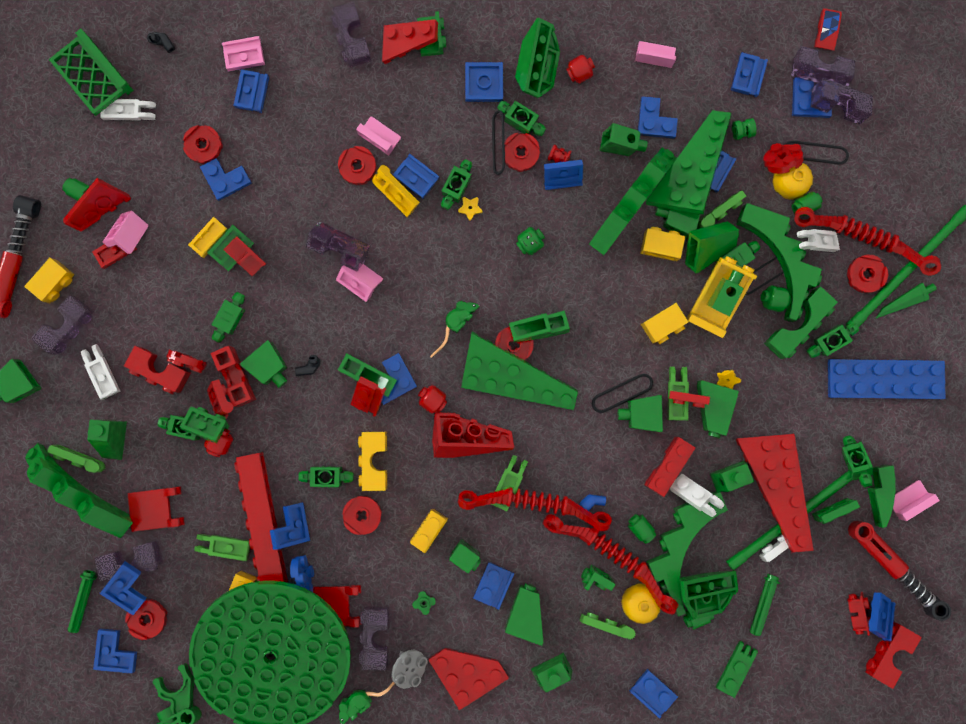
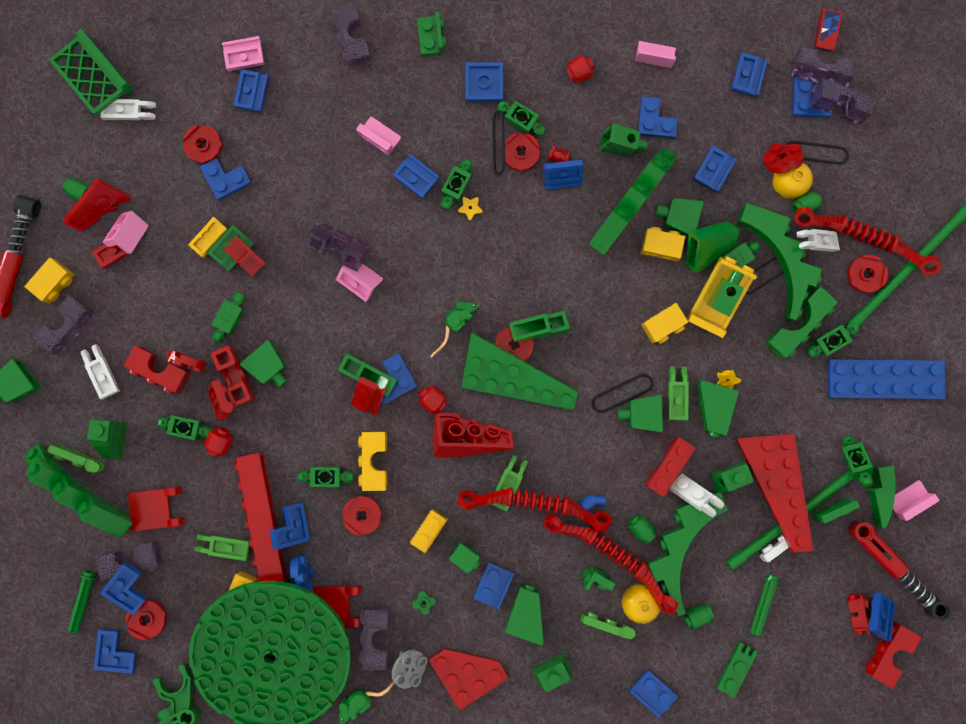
black arm [147,32,176,53] -> none
green bracket [180,407,229,444] -> none
black arm [295,355,320,376] -> none
red plate [338,146,376,185] -> none
yellow plate [372,165,420,217] -> none
red wing [382,19,438,64] -> none
green wedge [515,18,560,98] -> none
green head [516,227,545,255] -> none
green wing [646,110,731,214] -> none
red plate [669,391,710,408] -> none
green wedge [679,571,738,619] -> none
bright green hinge [697,191,746,229] -> none
green wheel [732,118,756,140] -> none
green head [760,285,792,312] -> none
green bar [876,283,936,318] -> none

